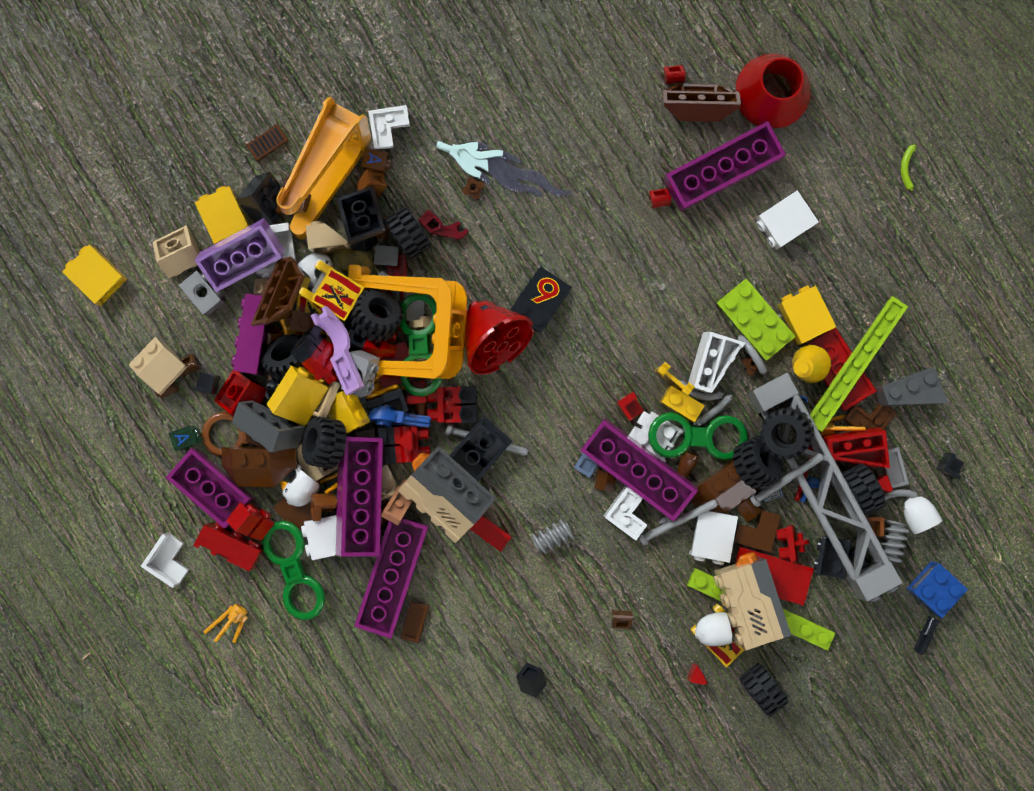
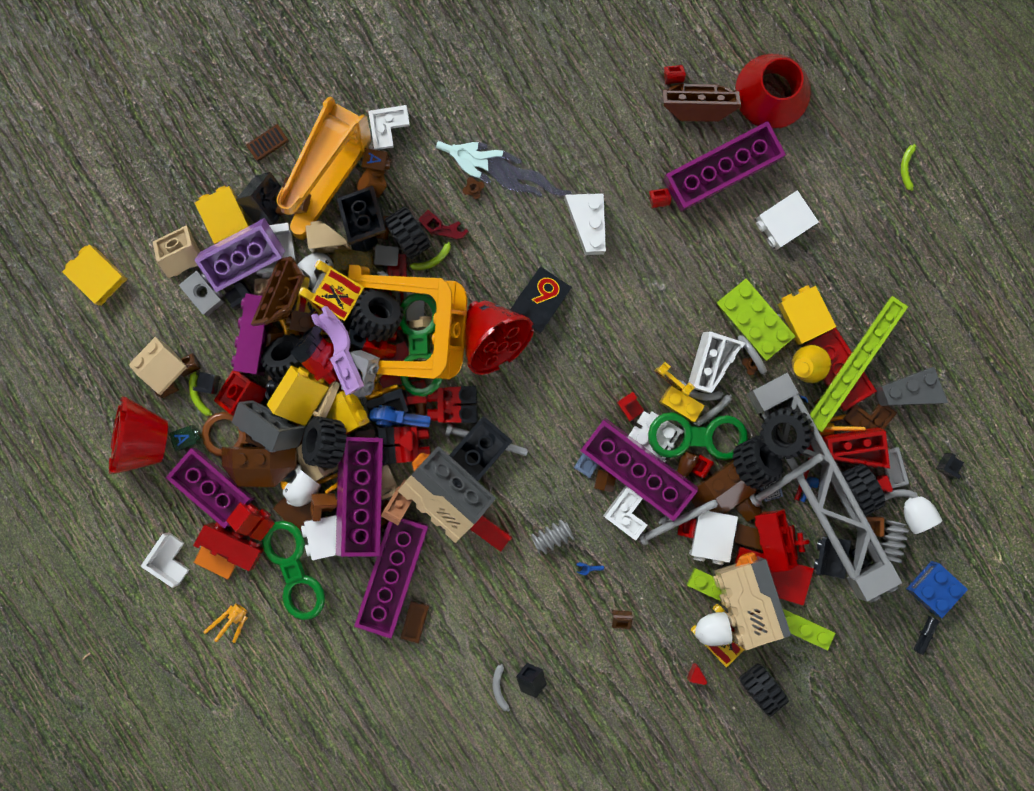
none -> red cone [109,396,168,475]
none -> lime piece [189,372,212,416]
none -> orange tile [194,546,236,579]
none -> black panel [225,280,252,310]
none -> lime piece [409,242,451,270]
none -> light grey piece [492,663,510,712]
none -> white wedge [564,194,606,255]
none -> blue hand [576,562,604,575]
none -> red slope [677,518,697,538]
none -> red slope [691,455,714,479]
none -> red brick [755,509,798,573]

